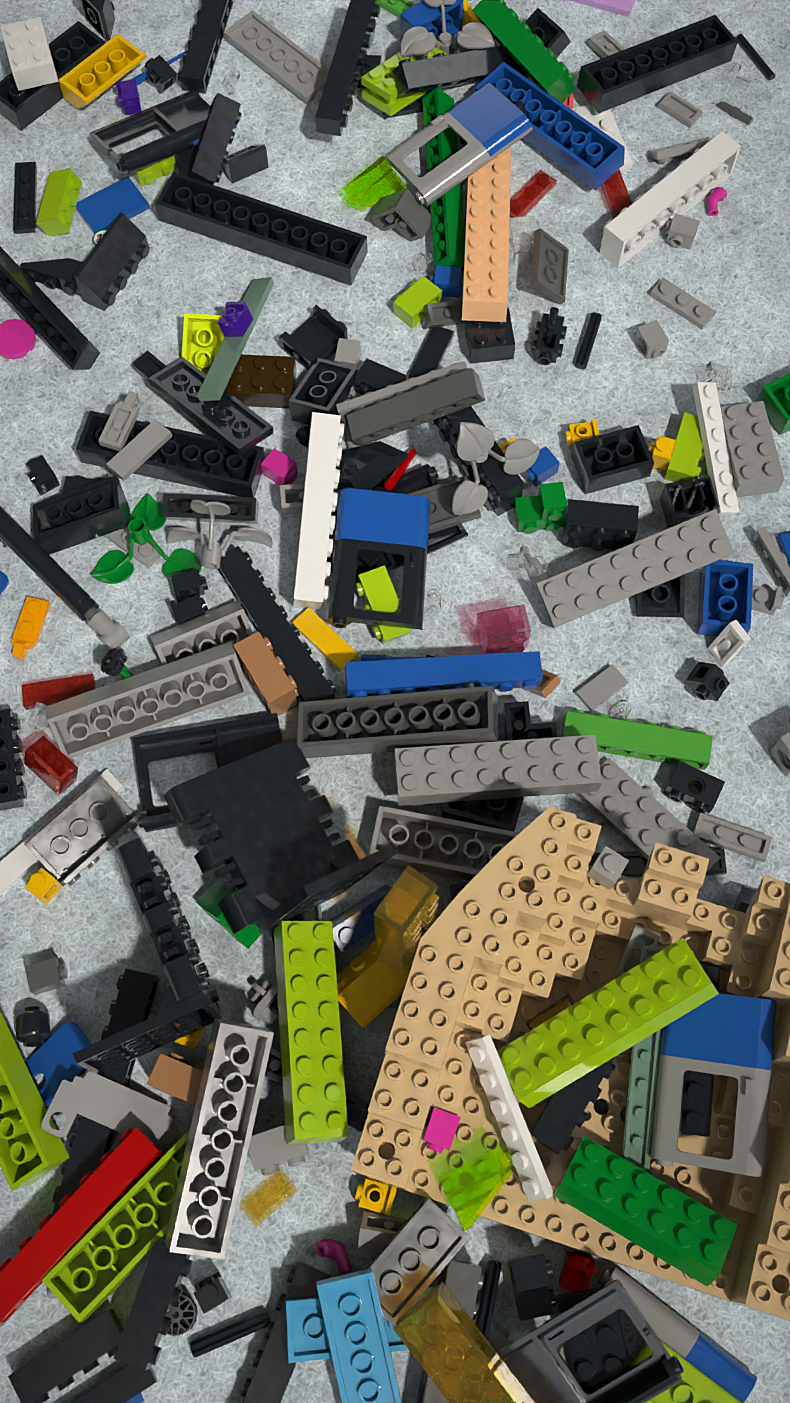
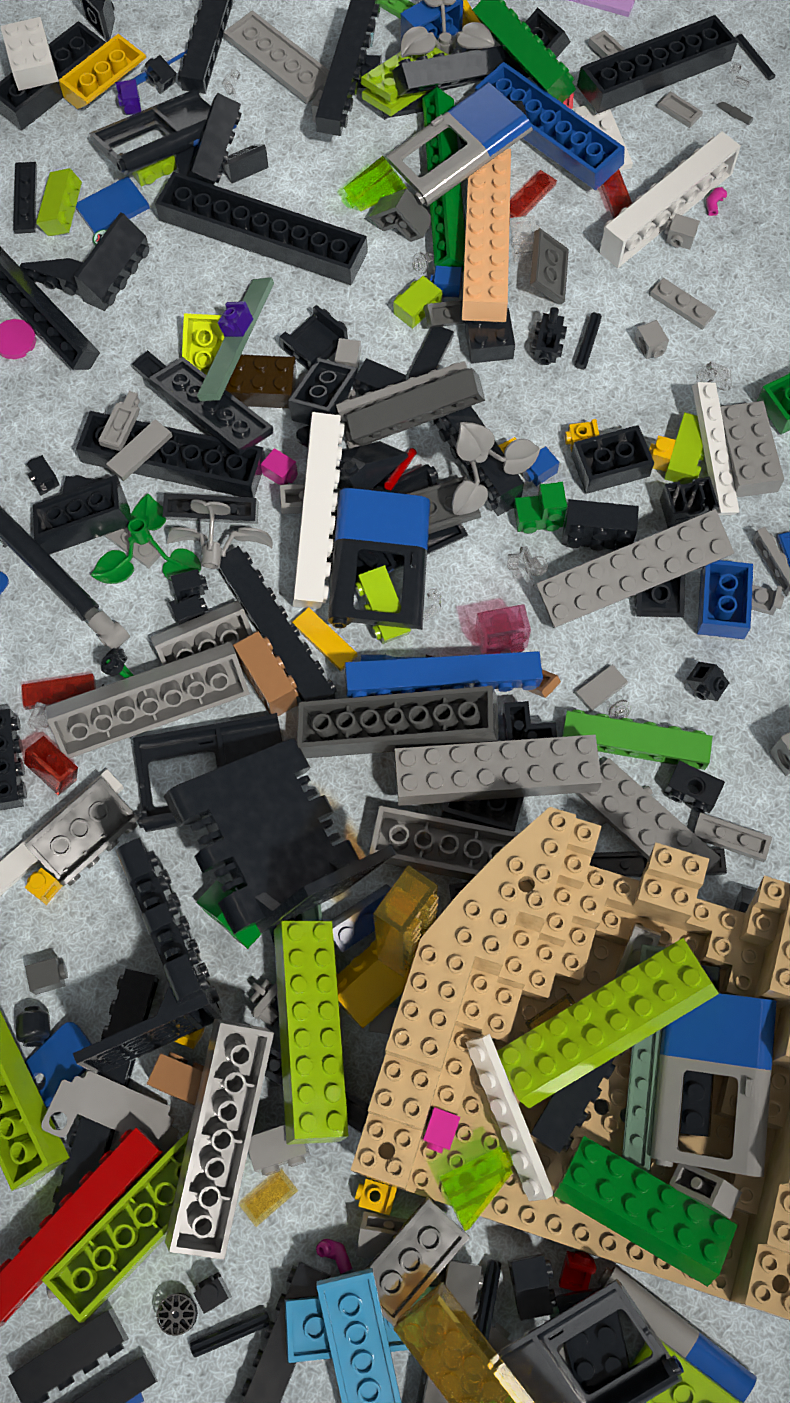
light orange hinge [11,596,51,660] -> none
black brick [113,1241,193,1371] -> none
light grey brick [587,846,629,890] -> none
light grey plate [650,137,711,163] -> none
white plate [708,620,751,666] -> none
none -> light grey brick [669,1163,742,1219]

